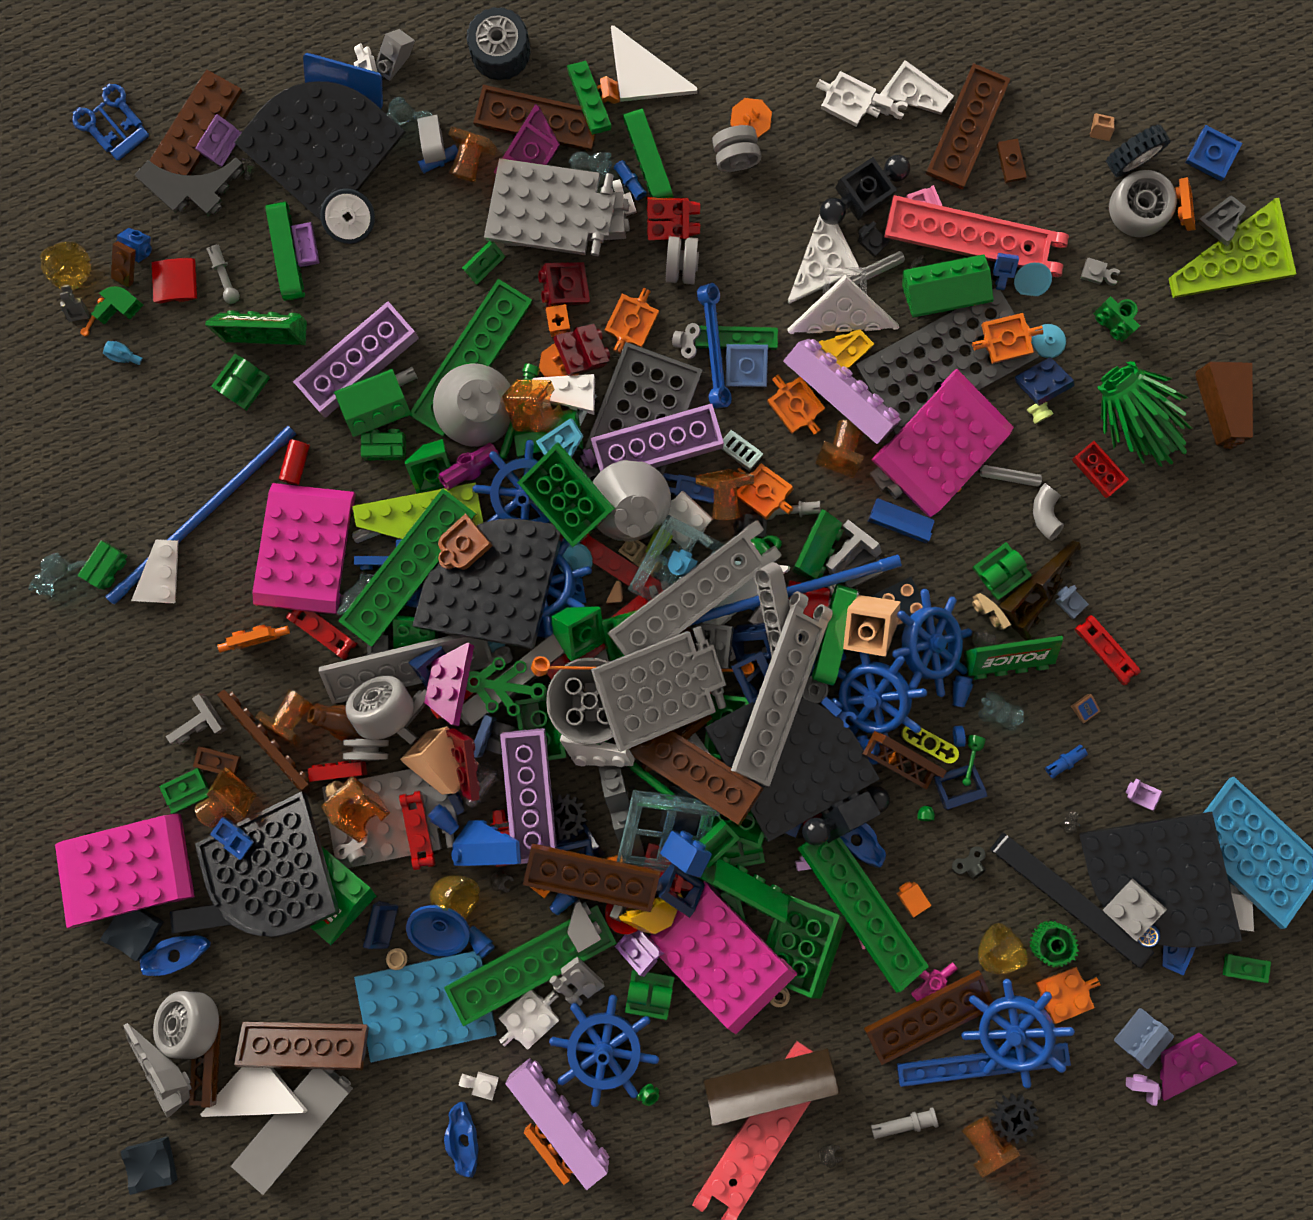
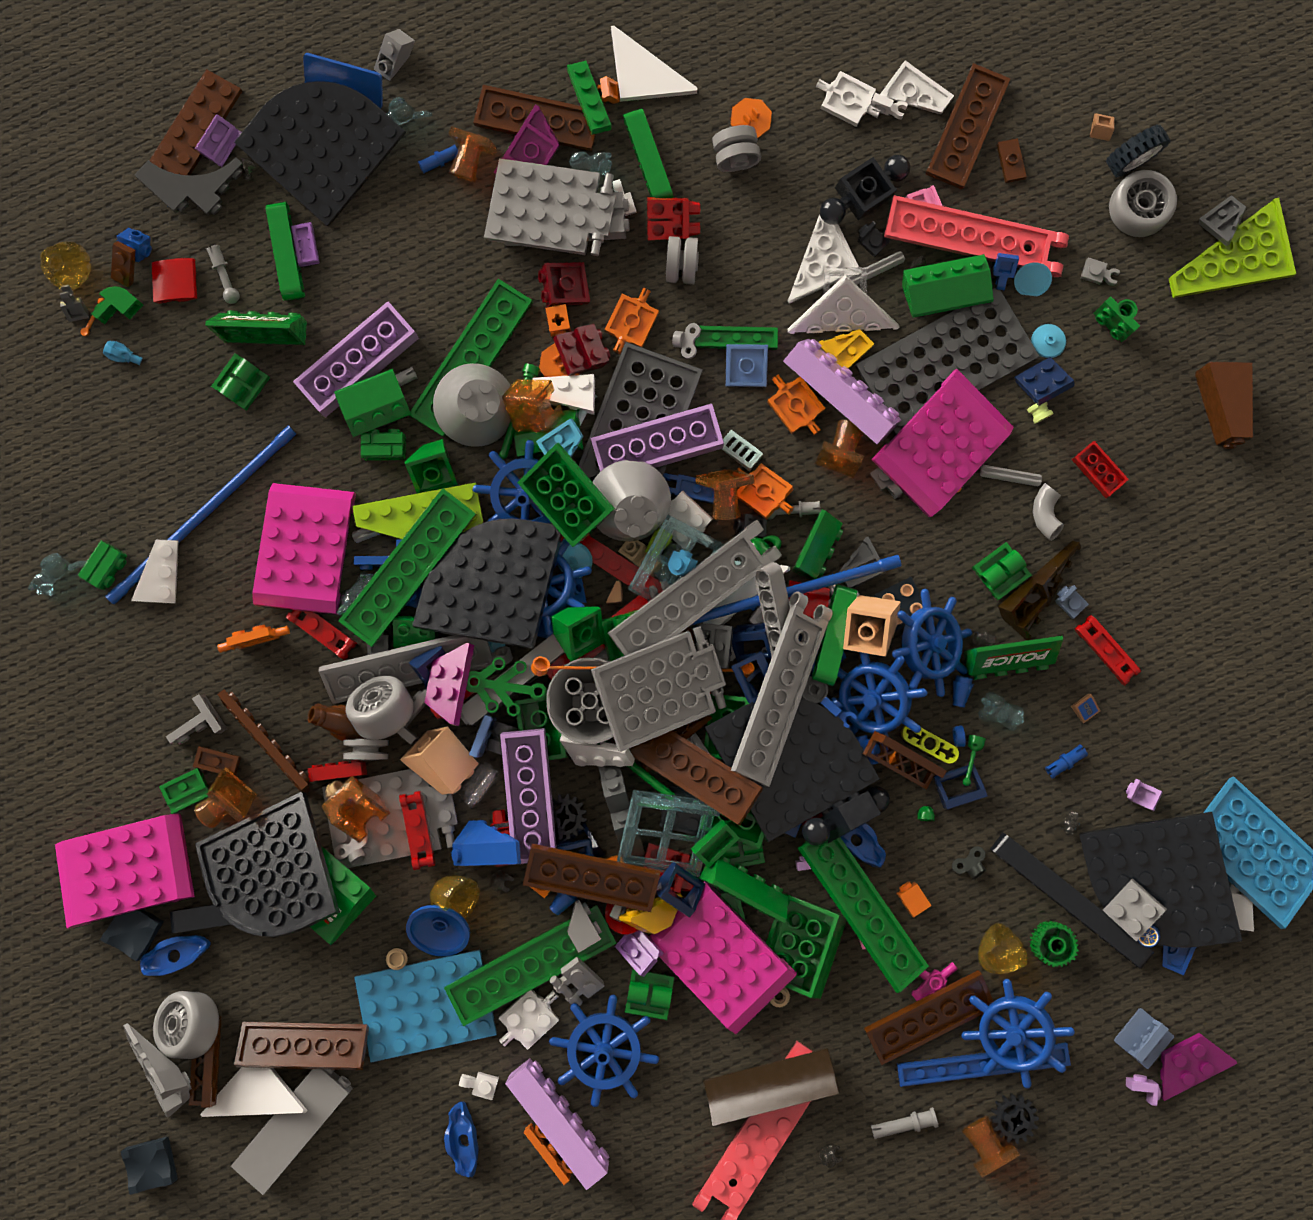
blue piece [72,83,149,161] -> none
blue slope [210,817,254,860] -> none
clear orange plant [255,689,313,747] -> none
red pin [279,439,310,485] -> none
white wheel [320,189,375,244] -> none
white plate [354,43,377,72] -> none
dark blue tile [363,901,399,949] -> none
light grey beam [417,115,446,164] -> none
blue cone [428,804,459,835] -> none
magenta piece [438,442,499,491] -> none
dark orange plate [438,513,493,570] -> none
dark red wing [446,728,481,801] -> none
dark blue tile [448,791,464,815] -> none
green plate [462,241,506,284] -> none
black wheel [467,7,531,80] -> none
blue cone [469,926,495,958] -> none
medium lavender plate [580,448,597,468] -> none
blue pin [614,160,647,201] -> none
green plate [636,1083,659,1106] -> none
blue brick [660,830,712,878] -> none
blue piece [697,283,732,409] -> none
light grey bracket [826,520,882,574] -> none
blue panel [868,498,934,543] -> none
orange plate [972,313,1043,364] -> none
tan slope [972,593,1011,630] -> none
orange plate [1036,967,1100,1024] -> none
green plant [1098,361,1192,467] -> none
orange plate [1176,177,1196,231] -> none
blue plate [1185,125,1242,181] -> none
green plate [1222,953,1271,983] -> none

